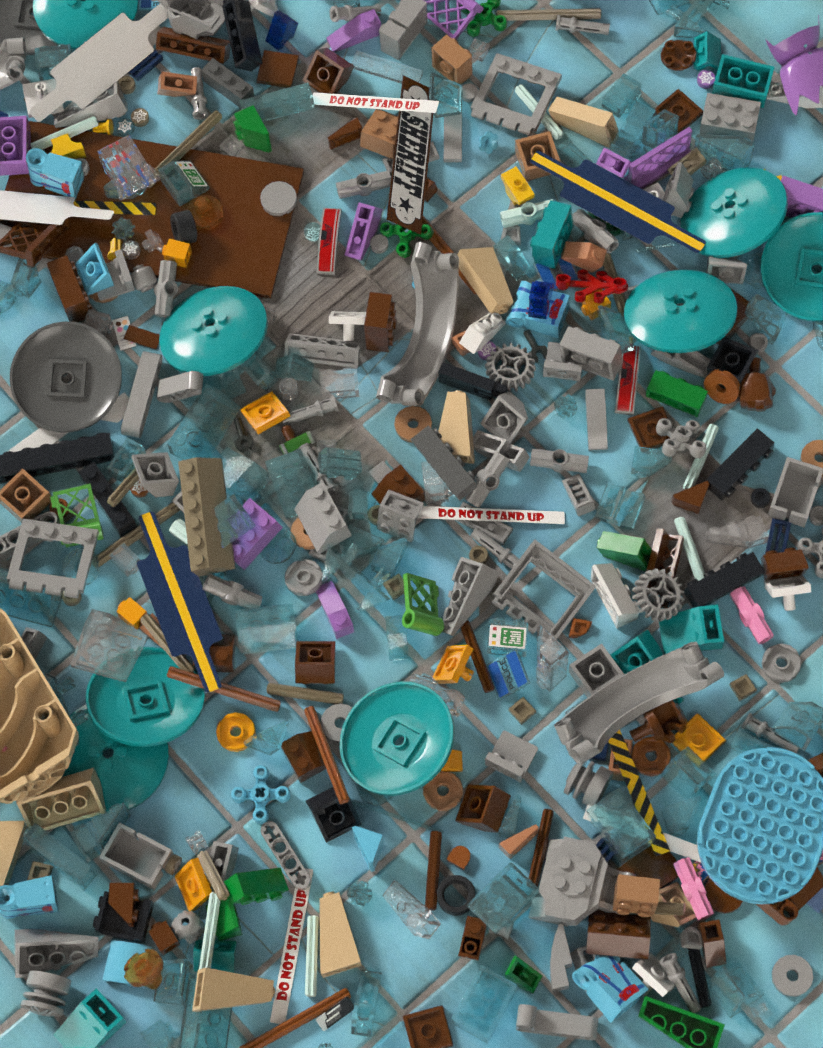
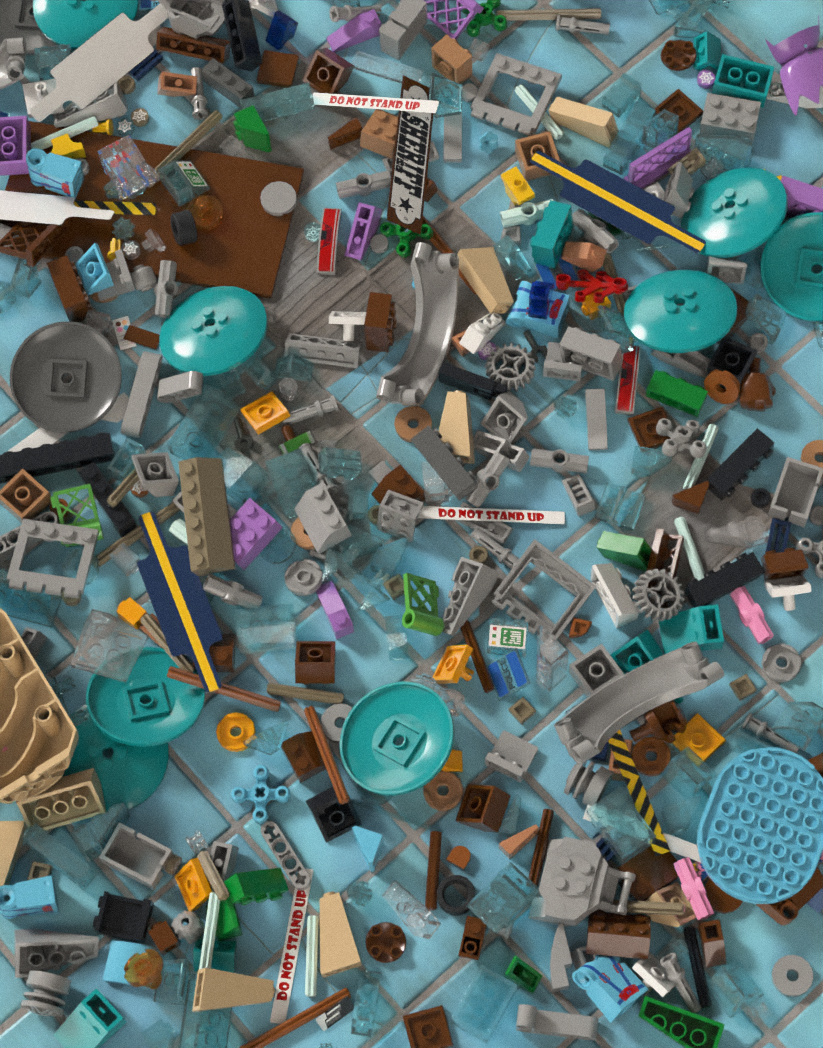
reddish brown slope [108,883,140,927] -> none
light orange brick [162,239,192,268] -> none
clear light blue slope [214,494,256,548] -> none
clear brick [320,368,359,400] -> none
clear light blue tile [556,139,593,168] -> none
medium lavender slope [596,148,631,178] -> none
medium nougat brick [613,874,660,917] -> none
light grey tile [680,927,703,950] -> none
none -> reddish brown dish [365,922,406,963]

